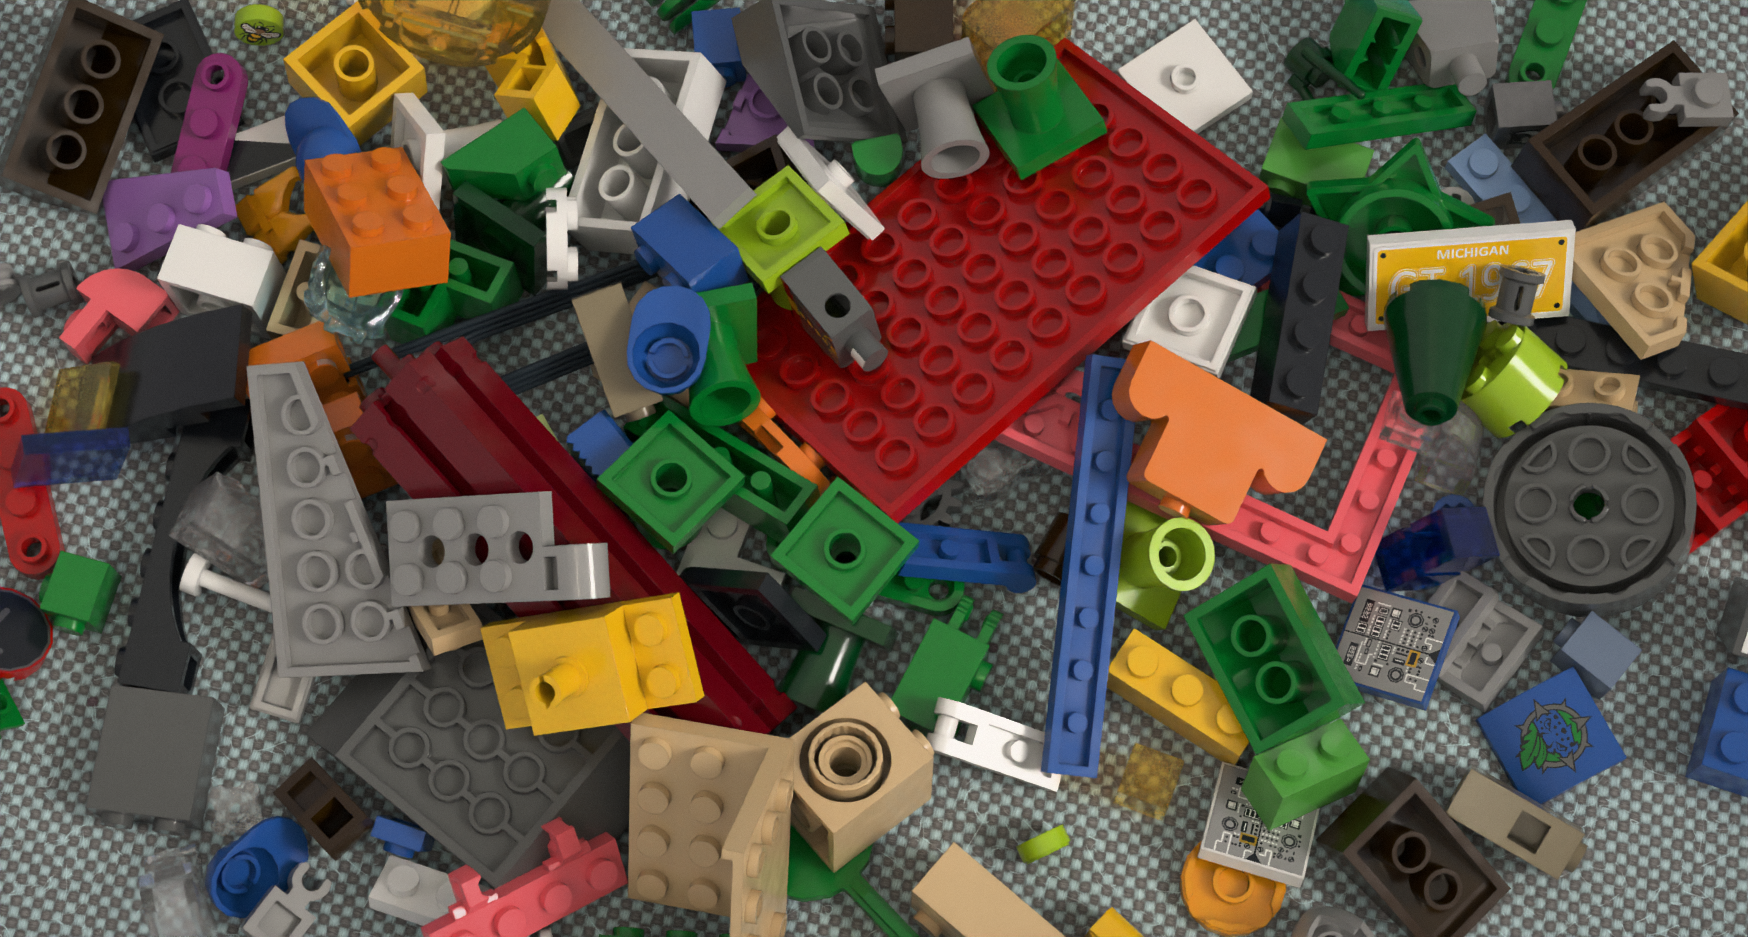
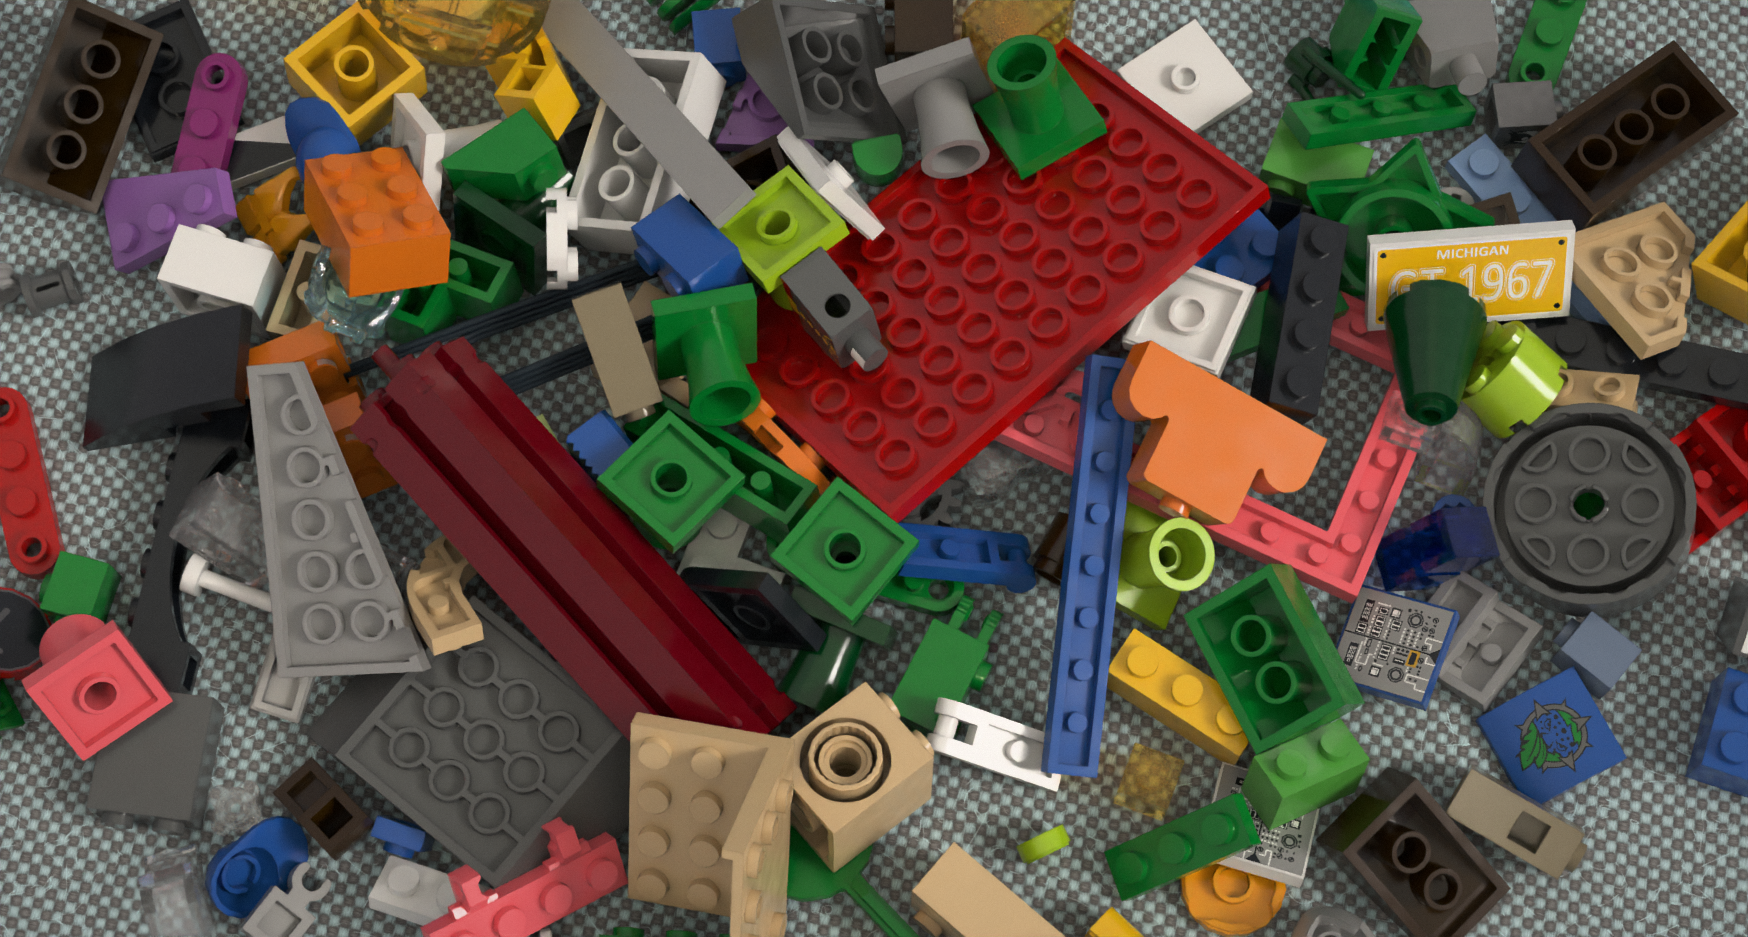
clear blue tile [11,427,131,488] -> none
clear yellow piece [42,361,120,448] -> none
coral brick [59,268,180,365] -> none
lime tile [234,4,284,46] -> none
light grey hinge [386,491,611,607] -> none
yellow brick [480,592,704,736] -> none
blue cap [627,285,711,396] -> none
dark grey bush [1488,264,1546,326] -> none
light grey plate [1639,73,1734,127] -> none
none -> coral plant [21,614,173,761]
none -> green plate [1104,793,1261,901]

